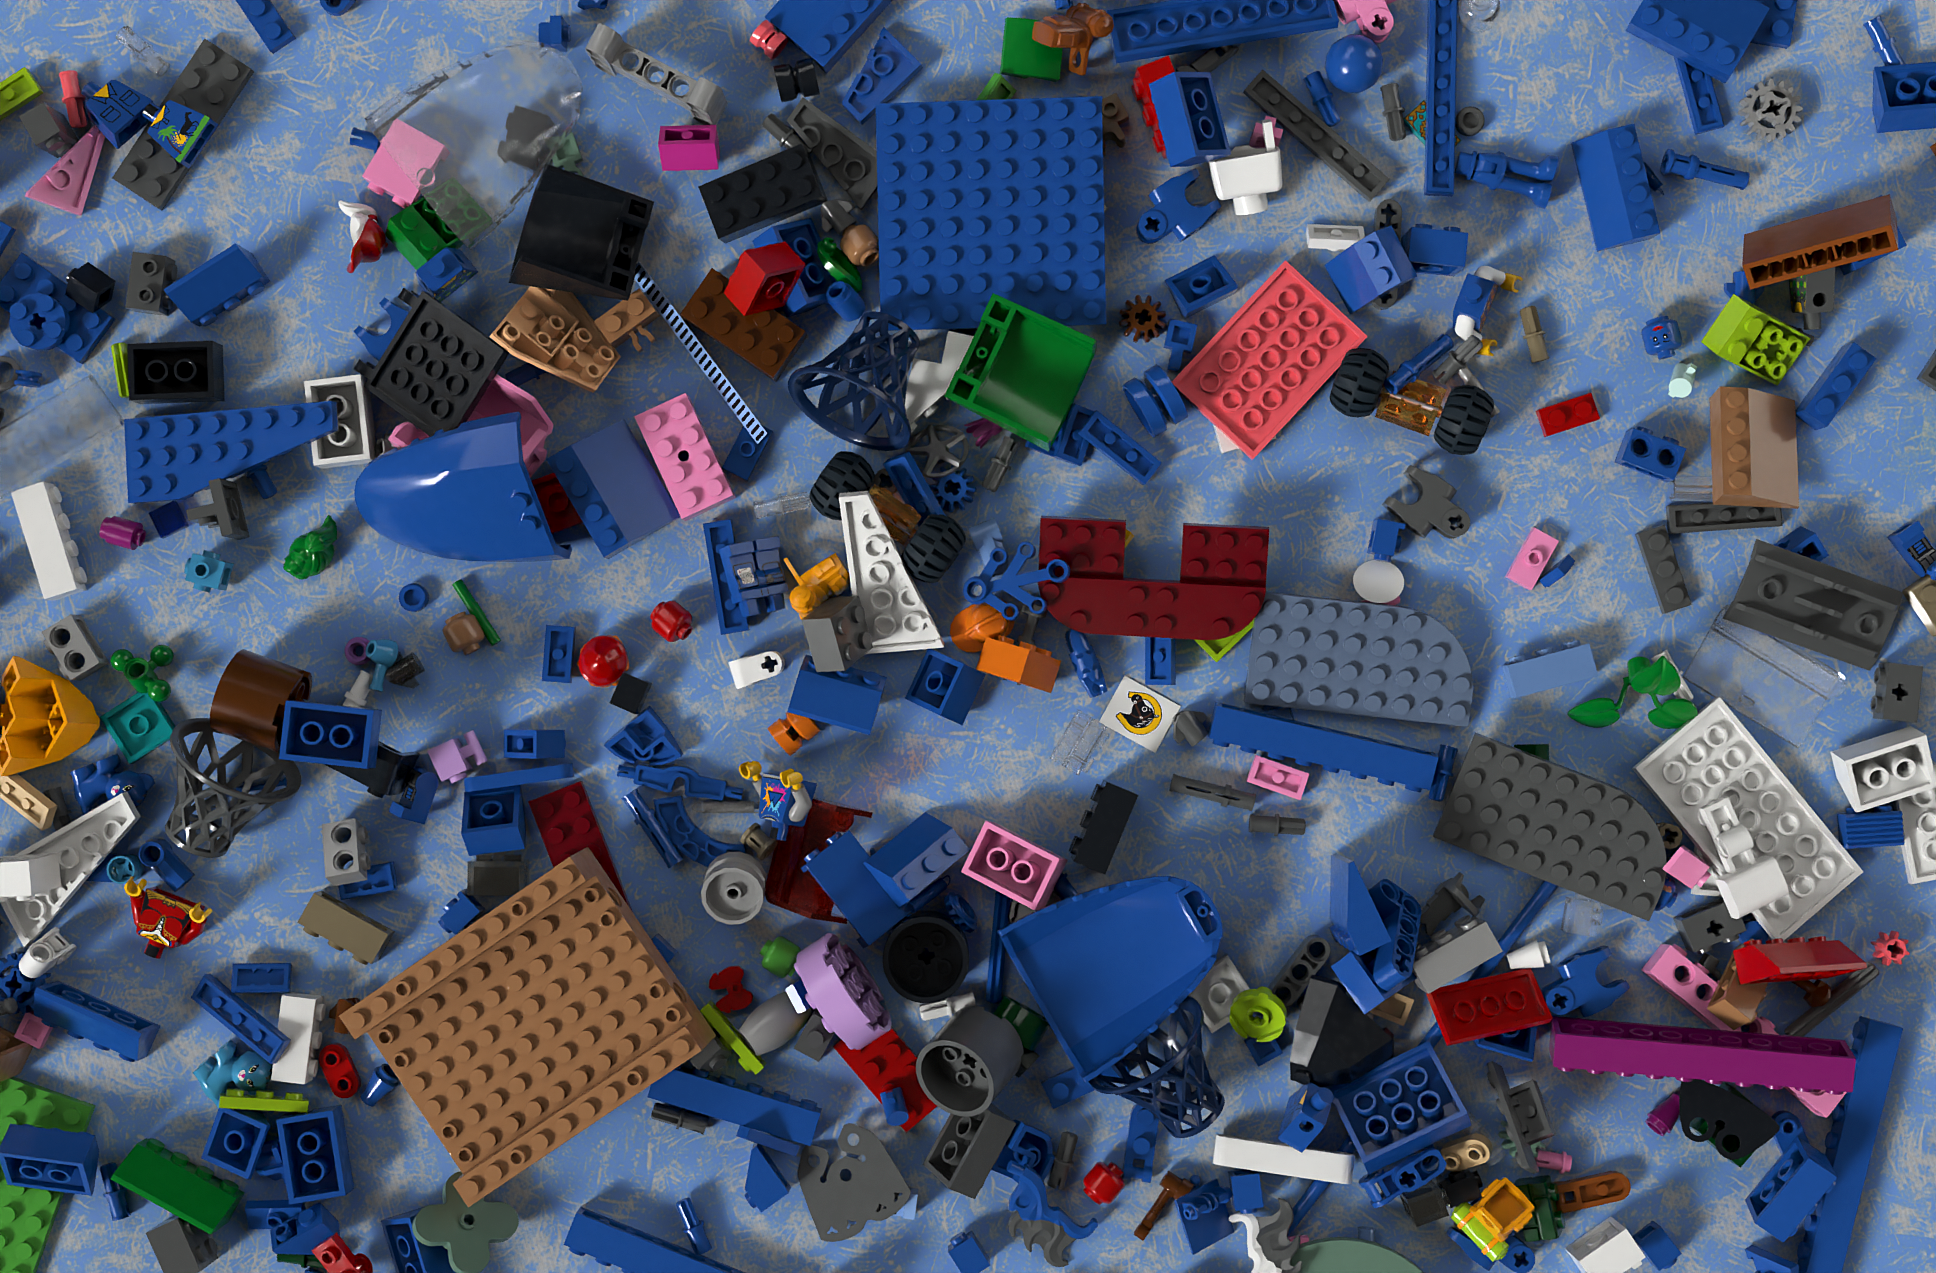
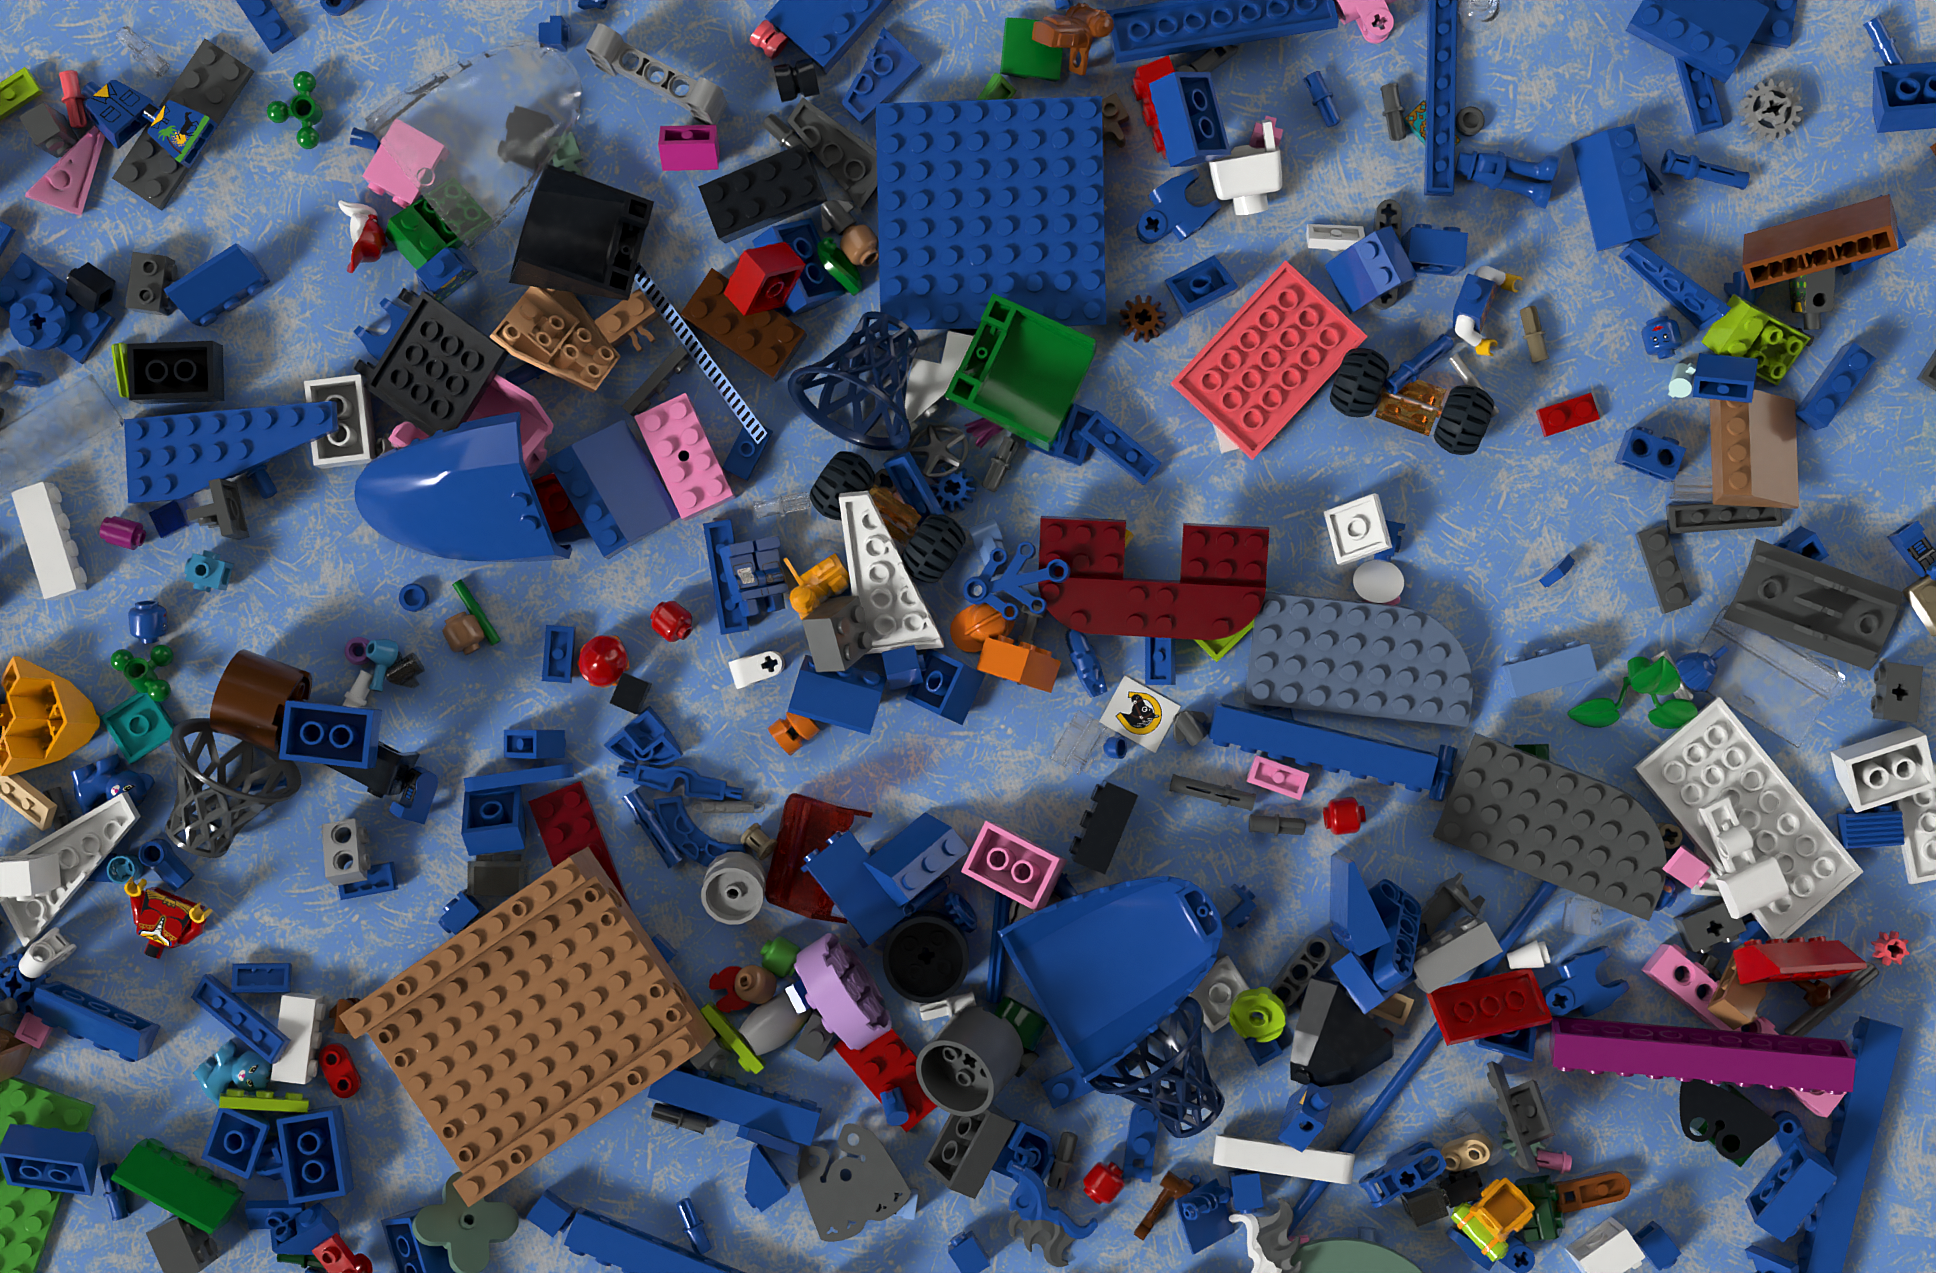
light grey brick [42,614,109,681] -> none
green hair [283,515,337,580] -> none
dark tan brick [297,890,395,965] -> none
blue cone [360,1064,399,1107] -> none
lavender brick [427,730,488,784] -> none
torso [739,761,817,841] -> none
blue brick [826,281,866,322] -> none
blue wheel [1122,364,1188,438] -> none
blue plate [1164,319,1198,372] -> none
dark grey plate [1243,69,1389,202] -> none
blue piece [1325,34,1383,93] -> none
blue slope [1329,1041,1472,1174] -> none
dark grey piece [1382,465,1470,539] -> none
dark grey axle [1432,335,1483,385] -> none
bright pink plate [1505,527,1559,590] -> none
magenta cone [1645,1093,1680,1136] -> none
none -> blue head [128,600,168,643]
none -> green piece [267,71,323,149]
none -> blue brick [526,1189,574,1237]
none -> dark grey plate [622,345,690,417]
none -> medium nougat head [734,965,777,1004]
none -> blue brick [881,645,926,690]
none -> blue hinge [1103,736,1127,759]
none -> blue bracket [1222,884,1257,929]
none -> red head [1323,797,1366,835]
none -> white tile [1324,493,1392,565]
none -> blue wing [1619,240,1731,331]
none -> blue piece [1676,645,1729,692]
none -> blue brick [1693,353,1758,403]

